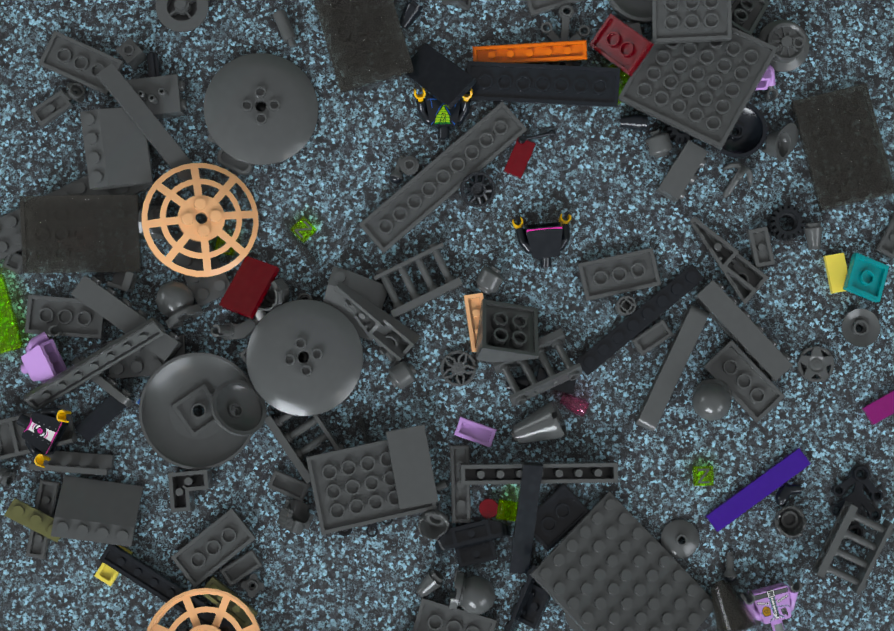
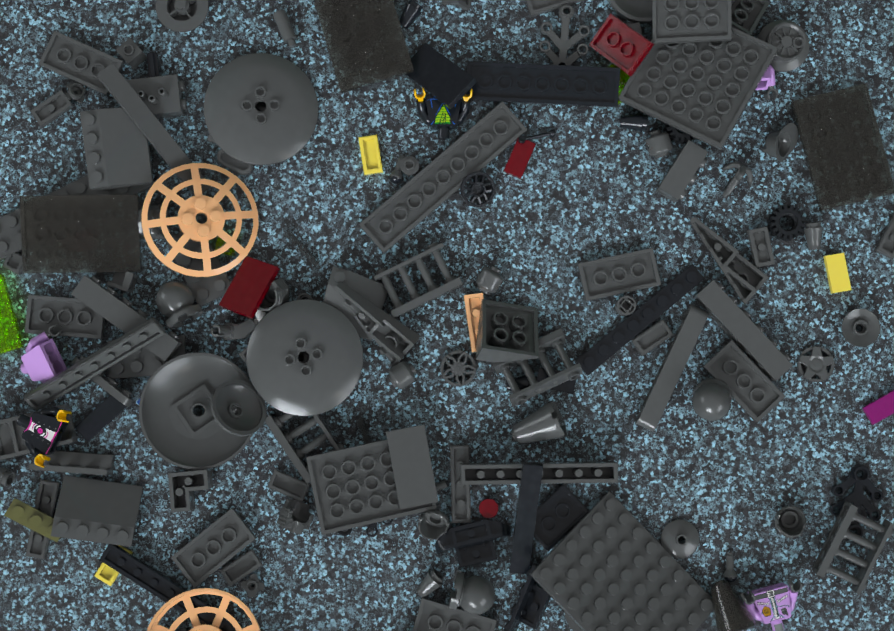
olive plate [204,576,259,628] -> none
clear neon green tile [290,216,317,243] -> none
lavender tile [454,417,497,447] -> none
orange tile [473,40,587,64] -> none
clear neon green tile [496,499,518,521] -> none
black torso [512,214,571,268] -> none
clear pink cone [560,393,590,417] -> none
clear neon green tile [692,466,714,486] -> none
dark purple tile [705,448,811,532] -> none
black dish [715,103,767,158] -> none
black arm [775,484,801,506] -> none
teal plate [843,253,889,303] -> none
none -> light yellow tile [358,134,383,175]

